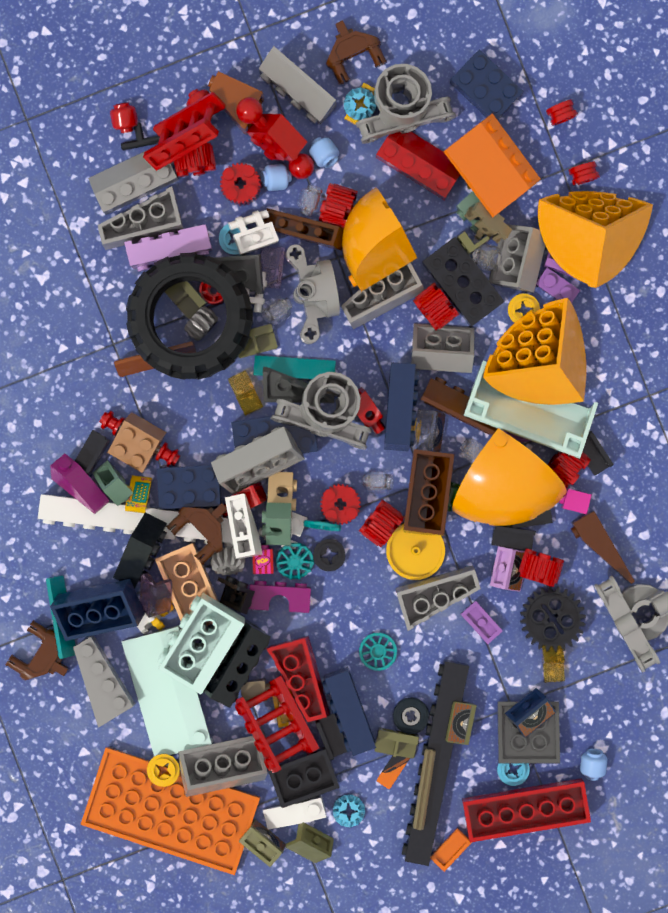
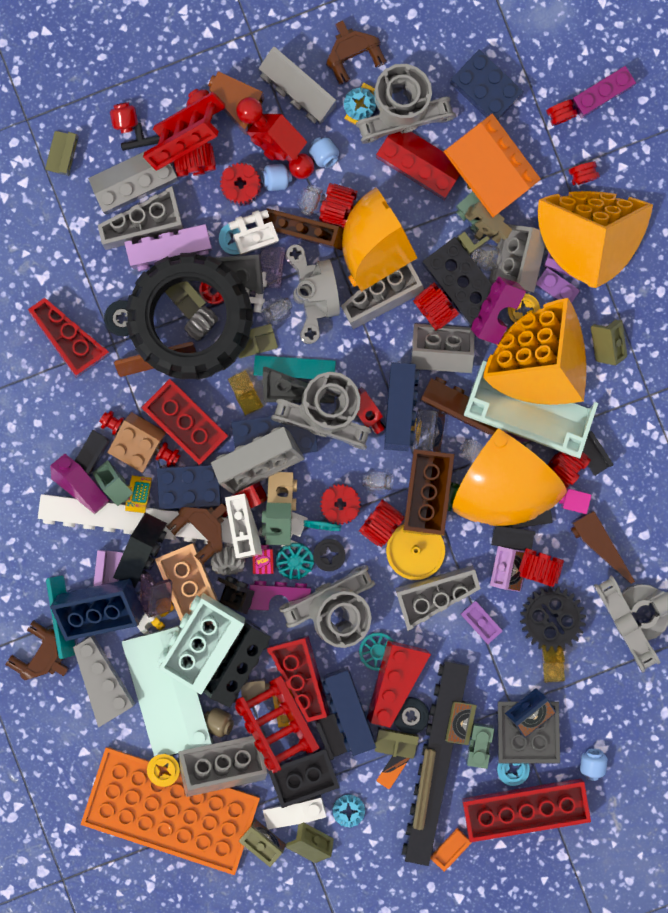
none -> red wedge [28,298,109,378]
none -> olive panel [45,131,79,176]
none -> lavender panel [93,550,123,587]
none -> black bush [104,300,129,337]
none -> red brick [141,379,229,465]
none -> dark tan head [204,707,234,738]
none -> light grey piece [279,565,375,648]
none -> red wedge [367,640,431,728]
none -> sand green brick [466,722,494,769]
none -> magenta arch [471,276,526,345]
none -> magenta arch [572,66,636,119]
none -> olive panel [591,319,627,366]

